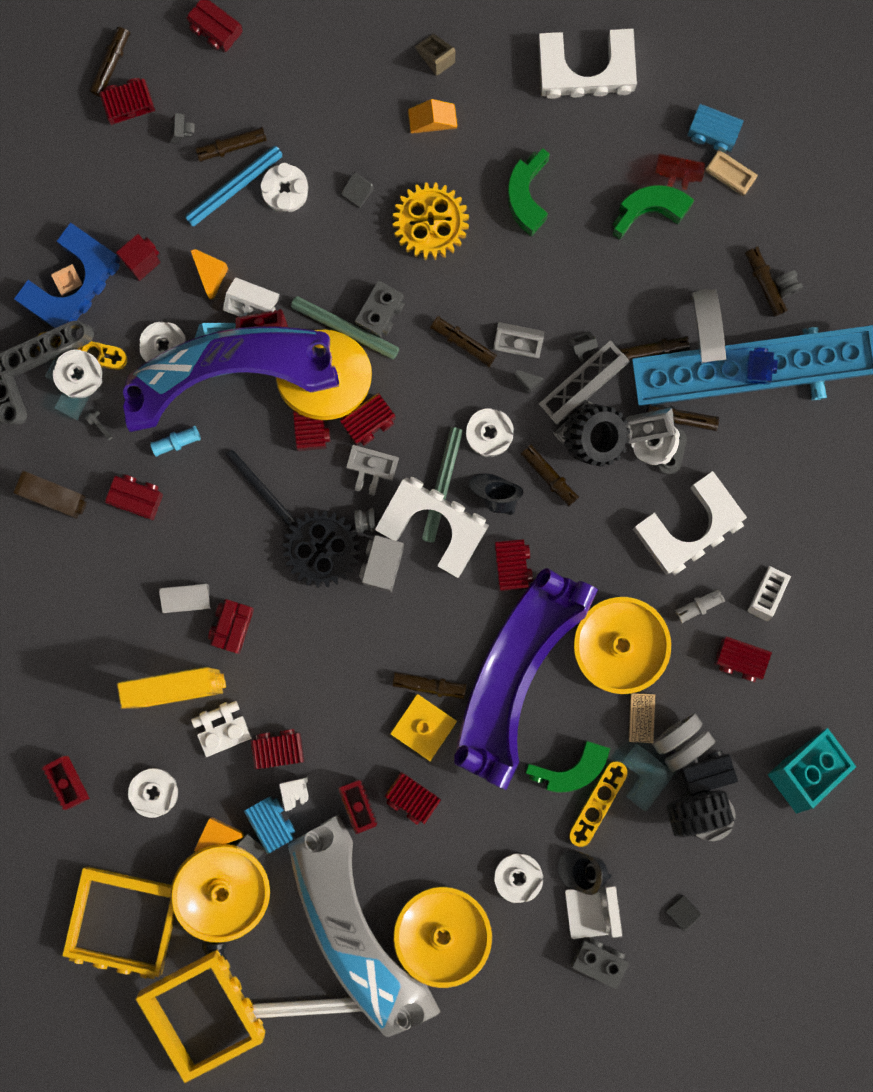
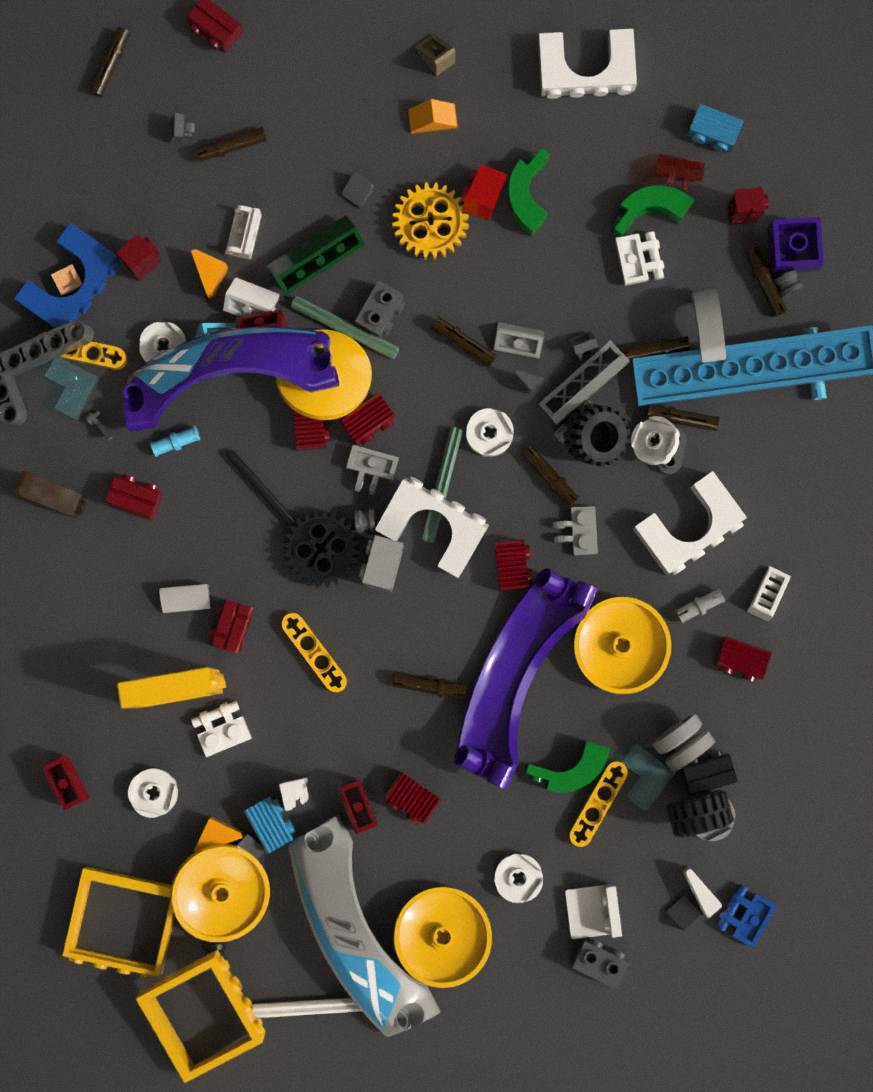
white plate [53,349,102,398] -> none
dark red brick [99,78,156,125] -> none
dark azure axle [185,146,283,226] -> none
dark red brick [251,729,304,770] -> none
white plate [261,163,308,212] -> none
yellow plate [391,694,457,761] -> none
black piece [469,473,523,515] -> none
black piece [558,850,612,895] -> none
light grey slope [625,408,675,444] -> none
tan tile [628,693,655,743] -> none
tan tile [705,150,758,196] -> none
clear blue brick [746,347,778,385] -> none
teal slope [767,728,856,814] -> none
none -> white hinge [225,205,262,260]
none -> dark green brick [266,215,366,295]
none -> yellow beam [282,613,347,692]
none -> red brick [461,164,508,221]
none -> light grey hinge [553,506,598,556]
none -> white plate [615,232,664,286]
none -> white slope [683,867,722,918]
none -> blue plate [716,884,777,949]
none -> dark red brick [727,187,769,225]
none -> dark purple brick [768,217,824,273]

